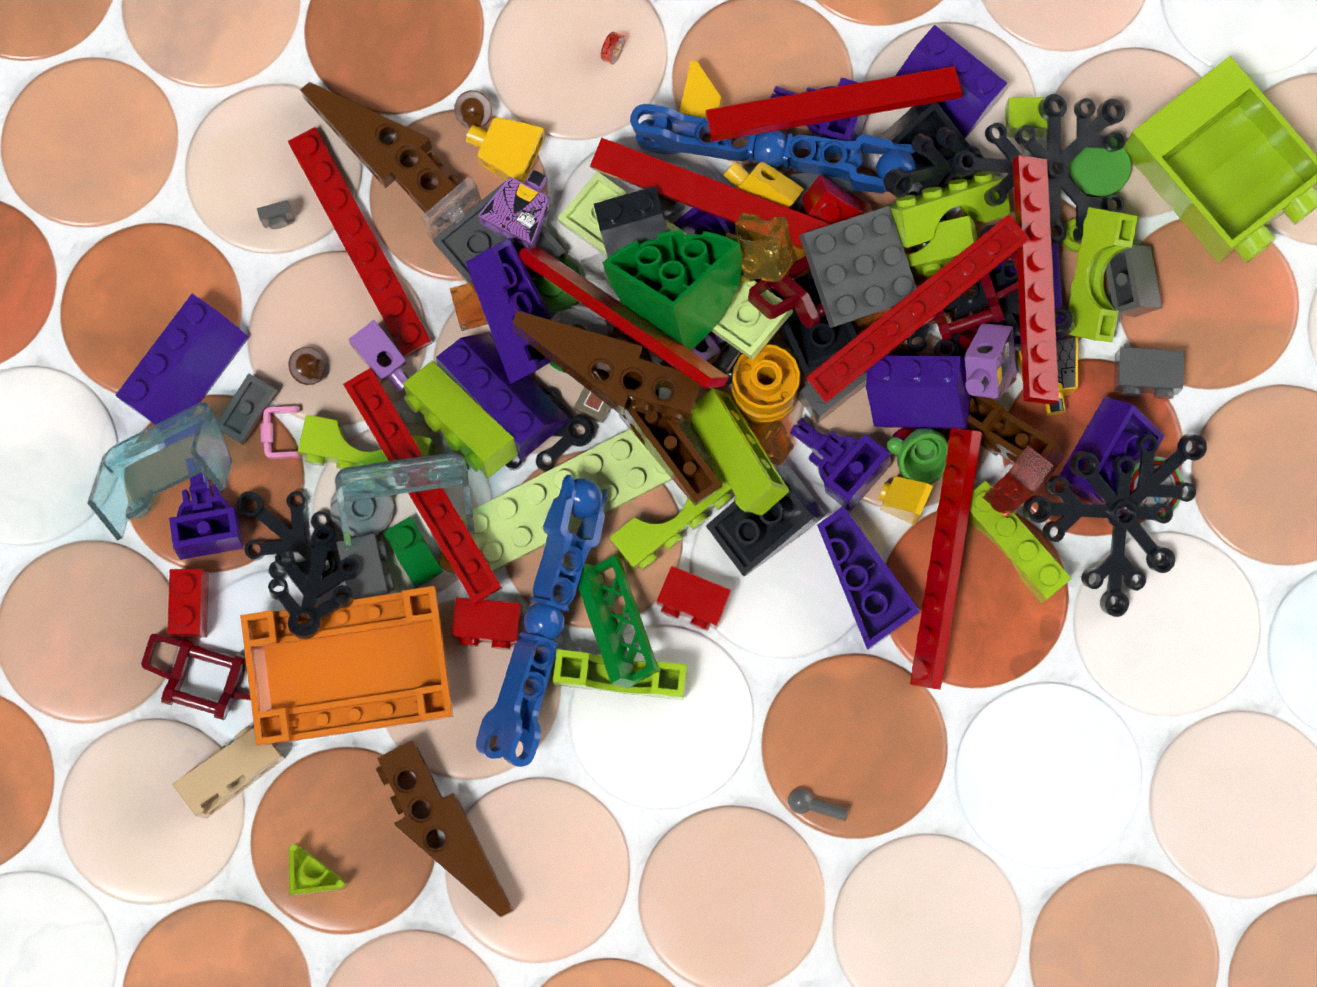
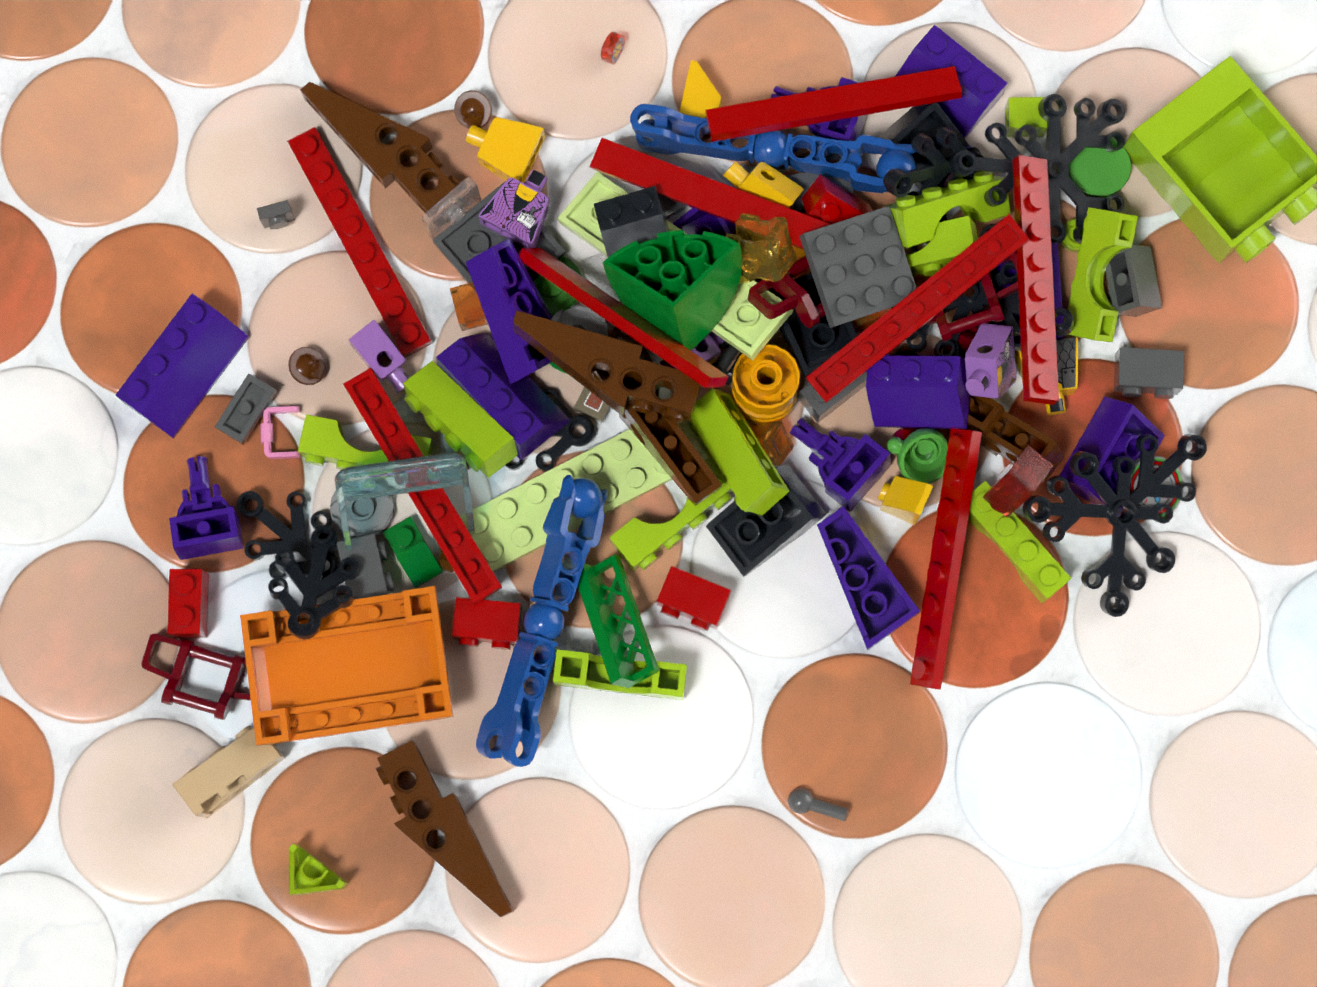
clear light blue windscreen [87,402,232,541] -> none

